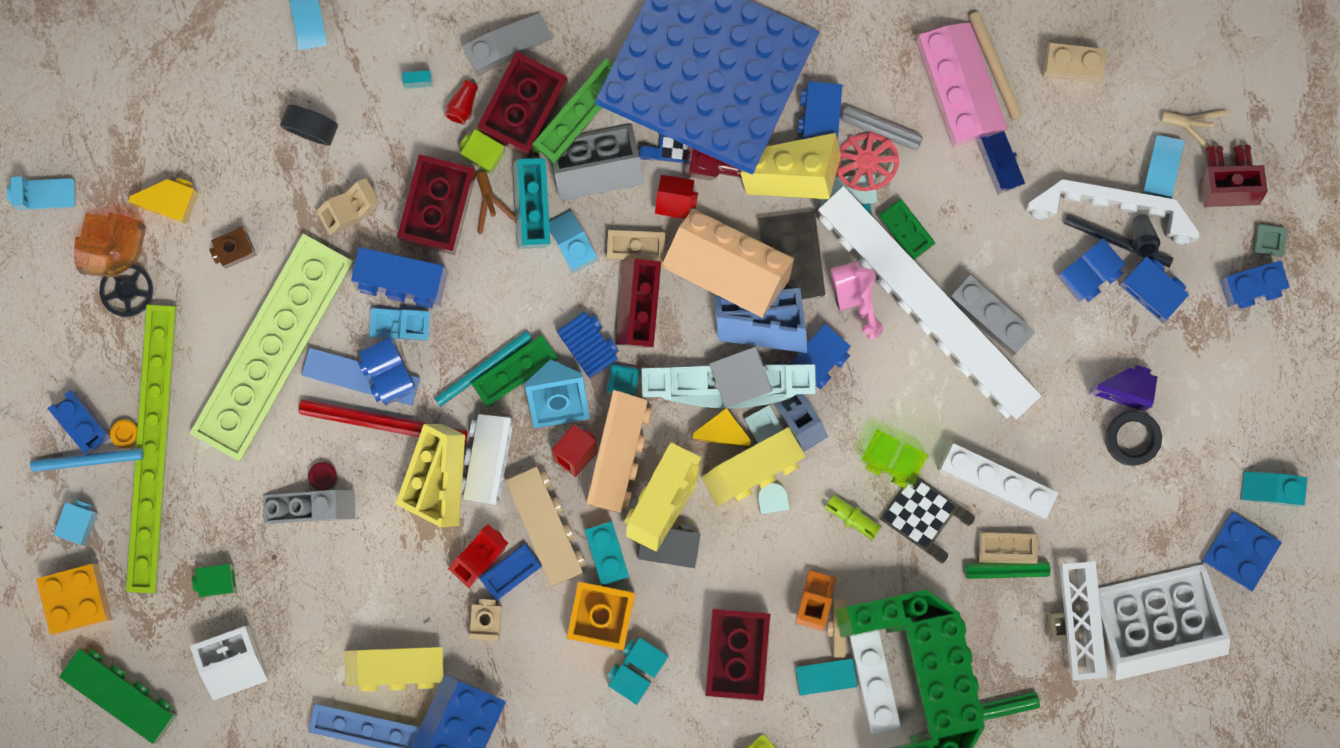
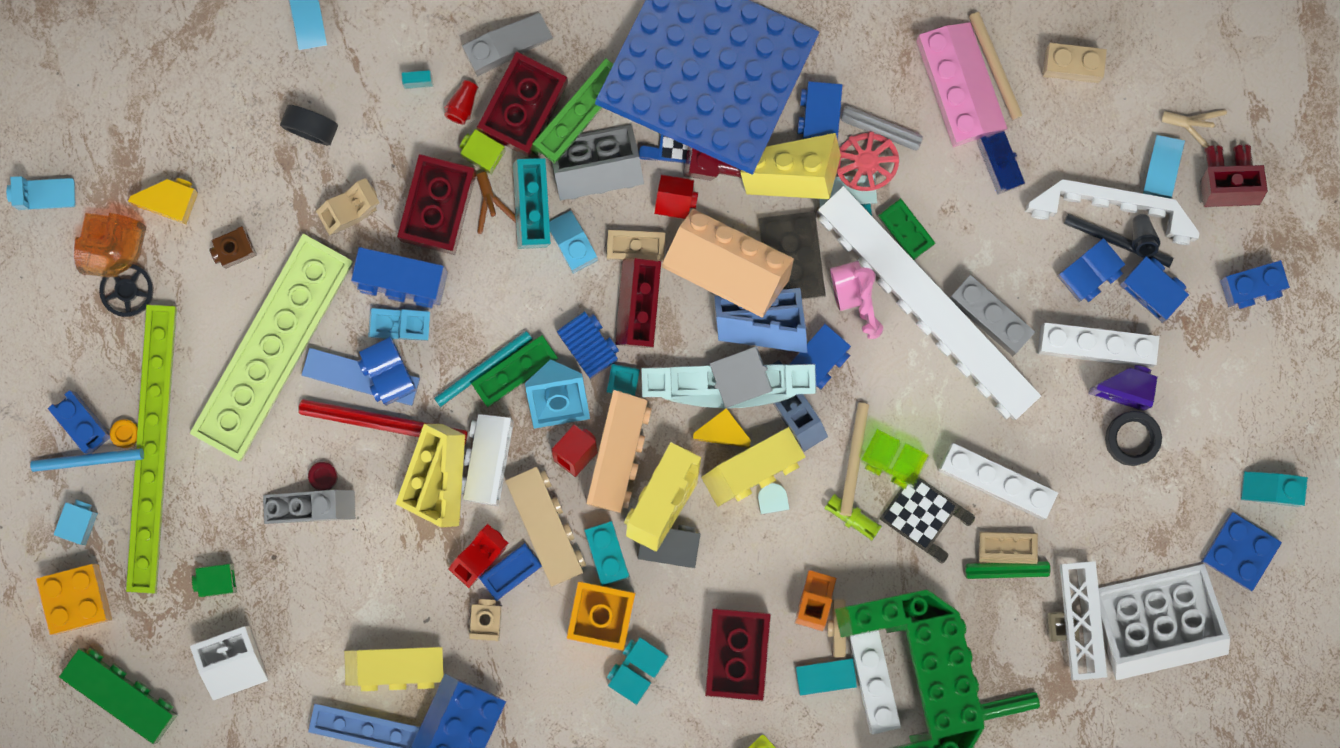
light aqua tile [744,405,783,444] -> none
sand green tile [1253,224,1287,258] -> none
none -> tan bar [840,403,869,516]
none -> white brick [1037,323,1160,368]

